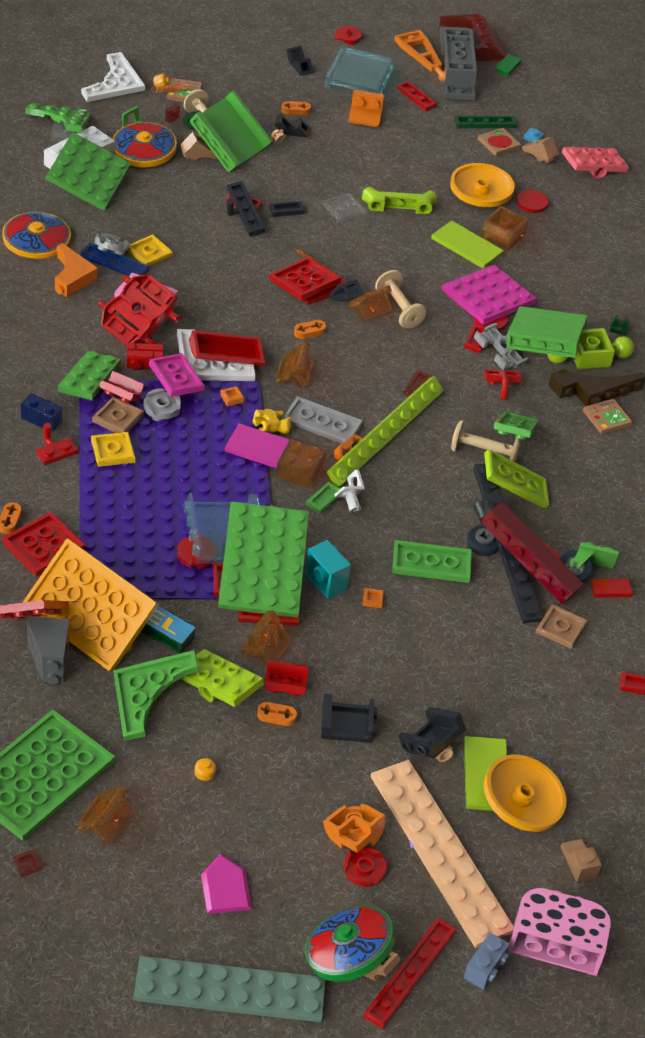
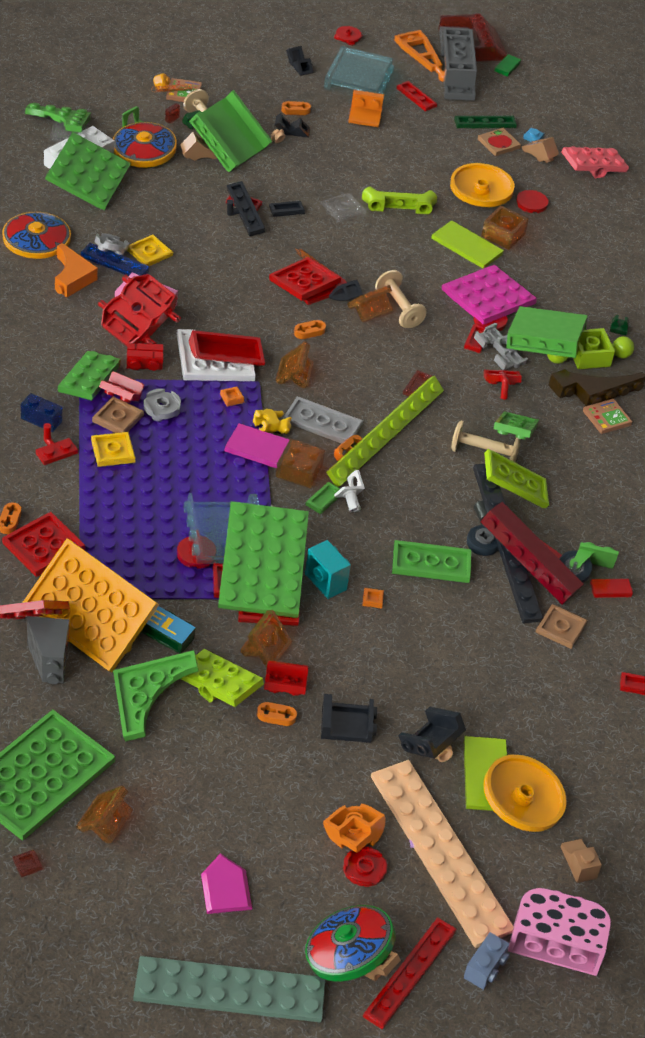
white plate [81,52,145,102] -> none
dark pink tile [149,353,205,397] -> none
light orange piece [194,758,216,781] -> none

